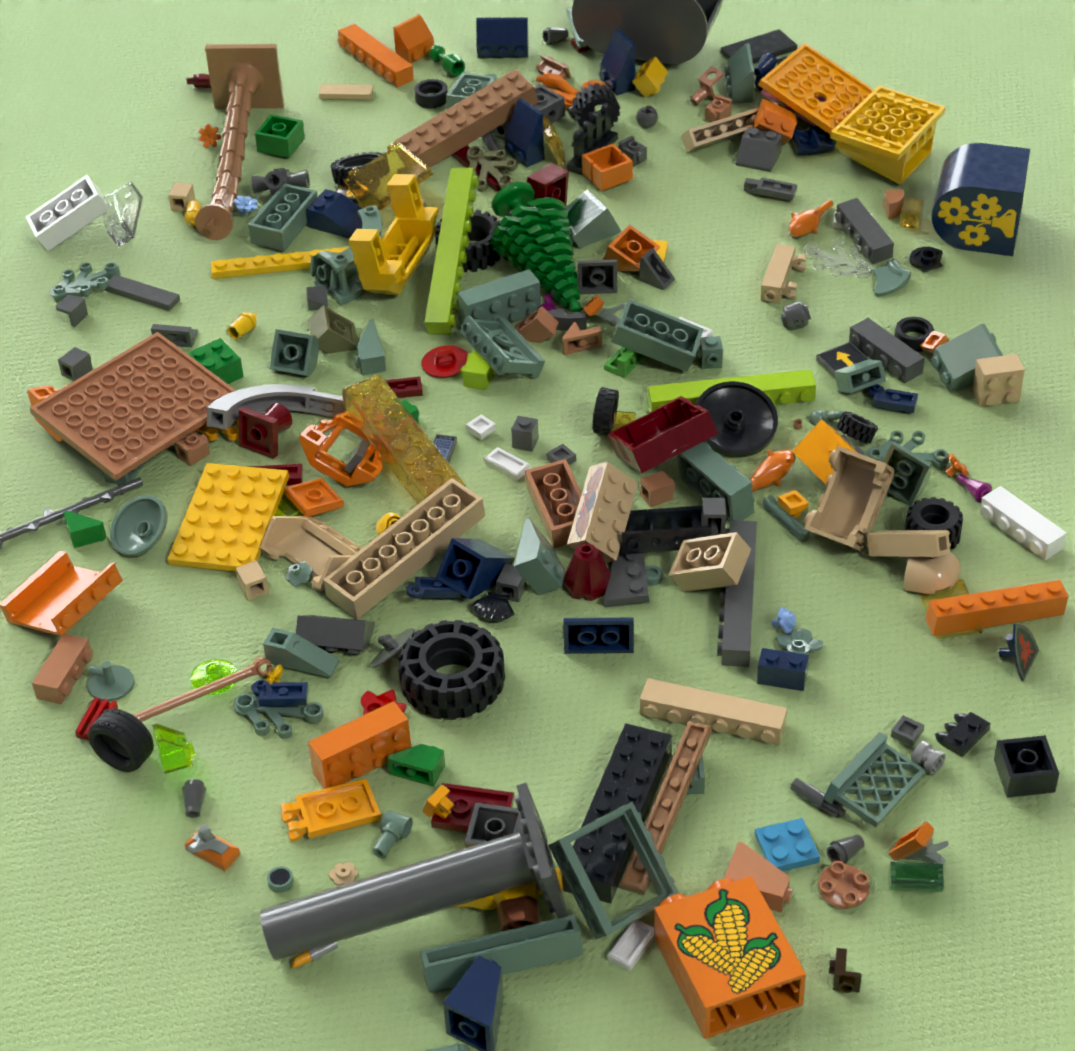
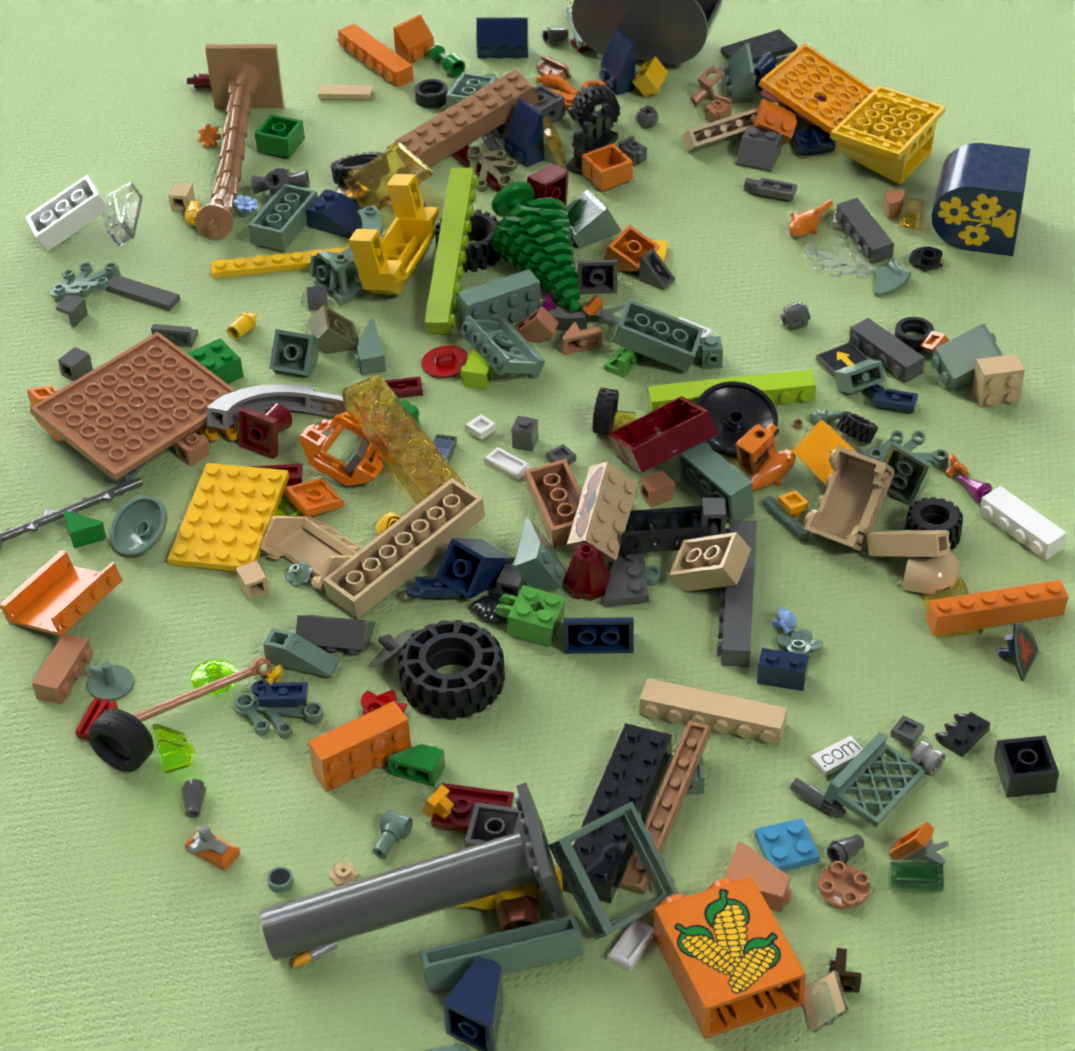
light orange tile [281,778,381,841] -> none
tan brick [761,244,807,304] -> none
none -> bright green hinge [495,585,566,647]
none -> orange torso [735,424,780,475]
none -> piece [803,970,849,1033]
none -> white tile [811,736,863,777]

